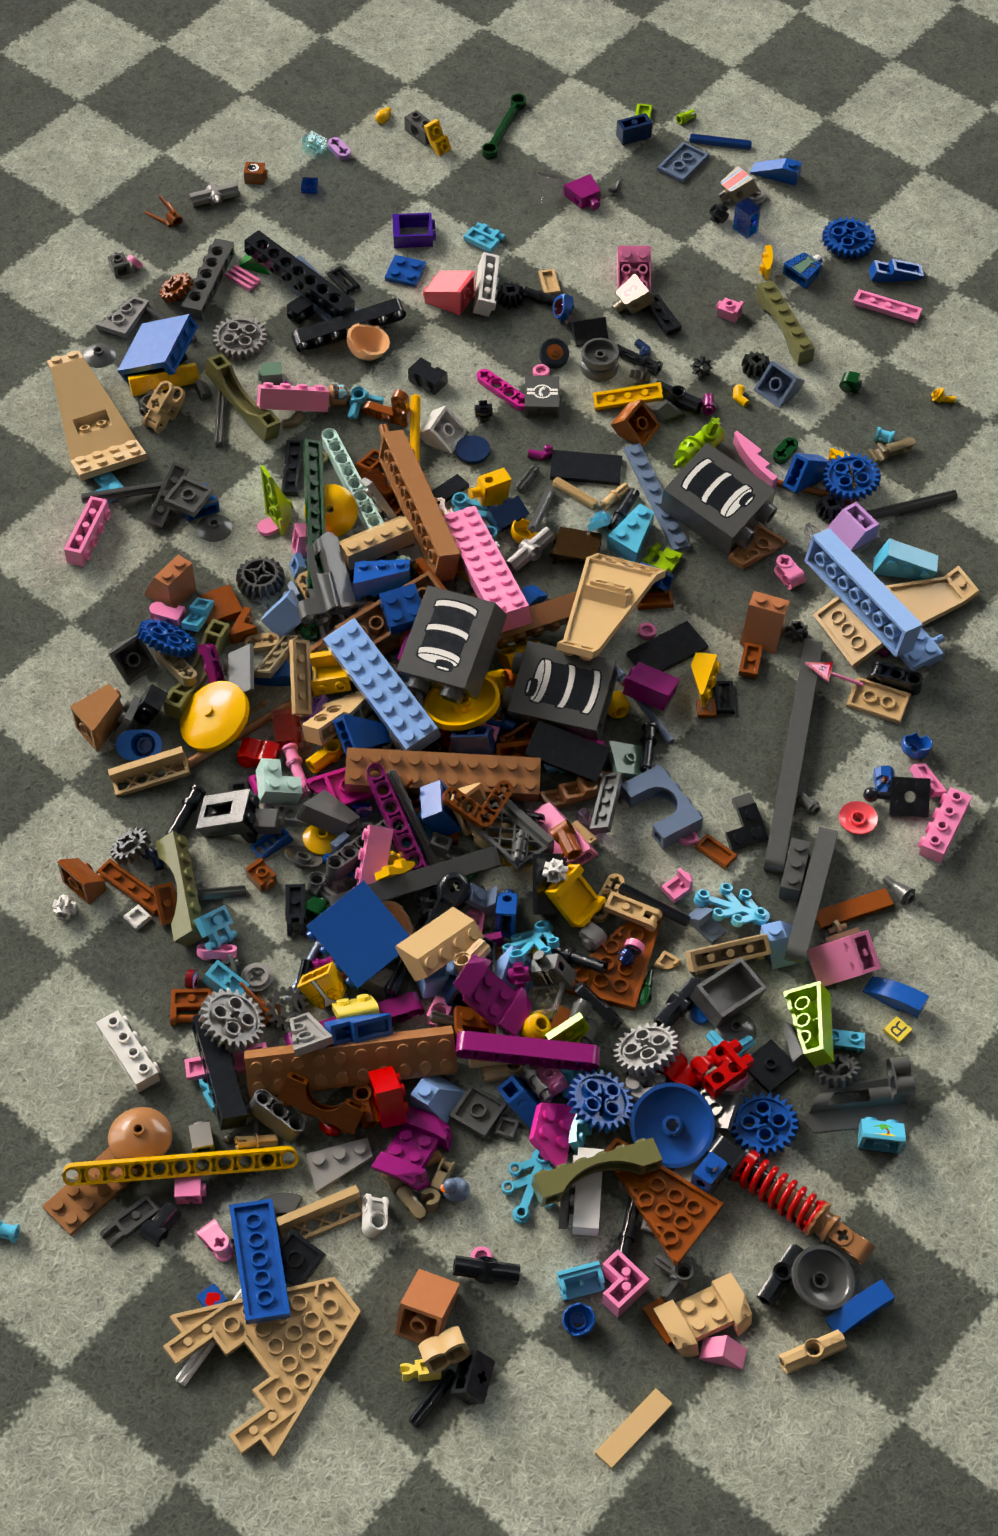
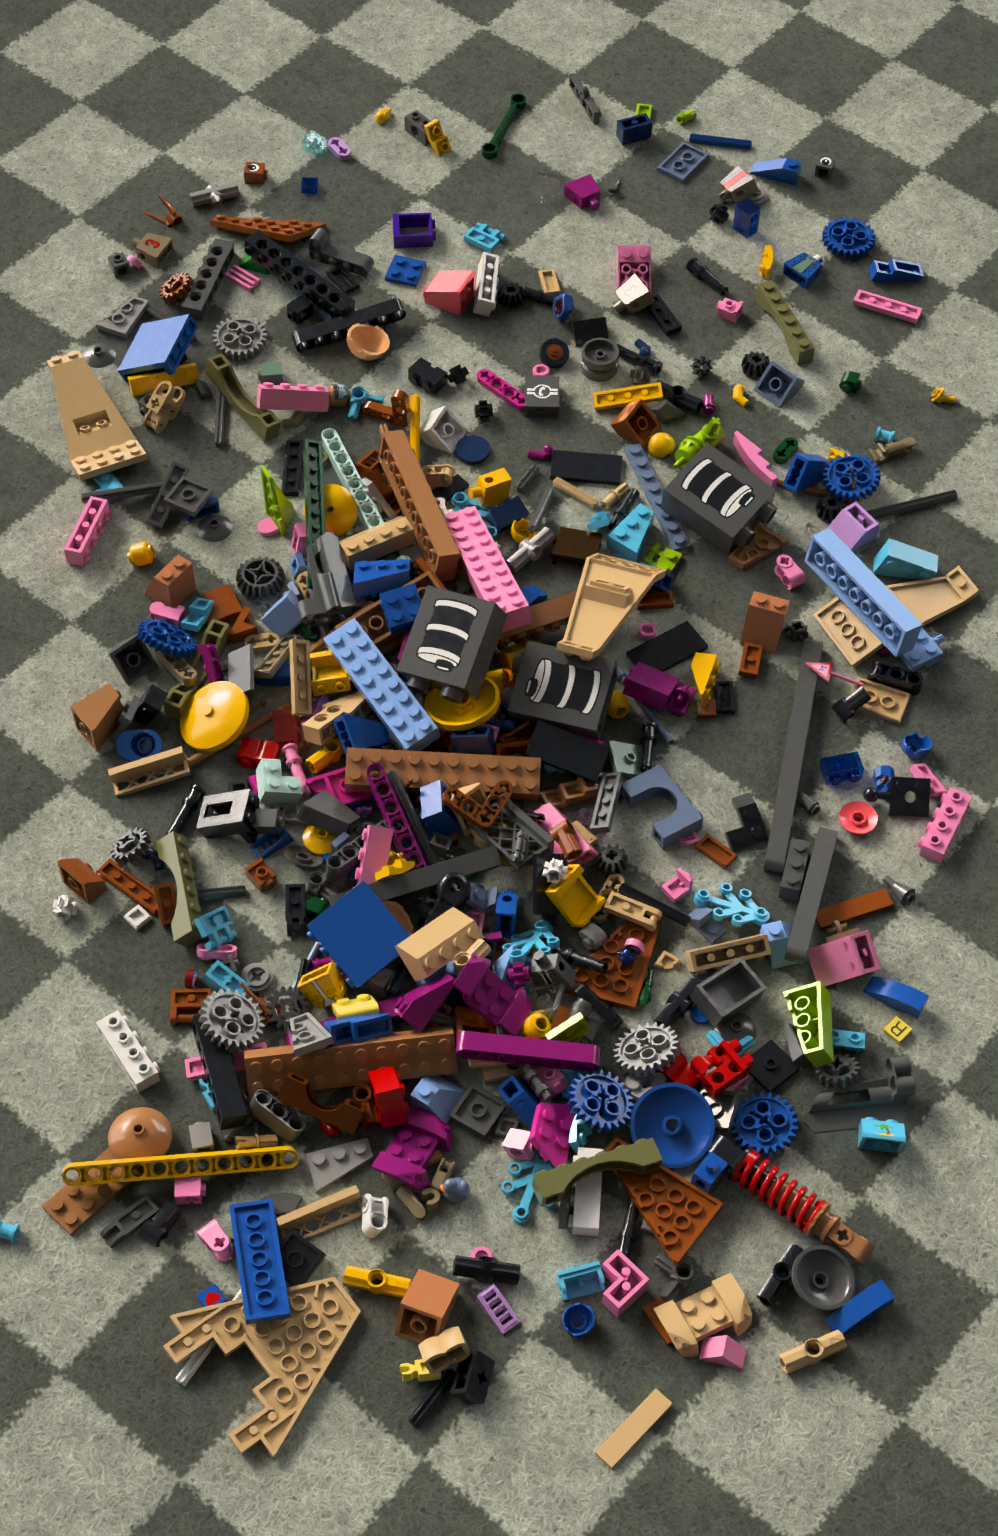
none -> yellow head [127,541,156,567]
none -> dark tan torso [131,233,174,269]
none -> dark orange wing [210,215,326,242]
none -> dark grey beam [308,228,374,276]
none -> yellow piece [343,1265,411,1298]
none -> magenta slope [394,973,456,1031]
none -> tan piece [421,464,455,488]
none -> black gear [448,364,469,385]
none -> lavender slope [477,1284,521,1335]
none -> brick [502,1128,537,1161]
none -> dark grey hinge [569,73,601,124]
none -> dark grey gear [595,843,628,876]
none -> yellow hair [647,432,676,458]
none -> magenta hips [667,682,697,717]
none -> black pin [686,257,729,296]
none -> dark grey brick [814,153,836,179]
none -> clear blue brick [819,751,864,786]
none -> black piece [831,686,871,722]

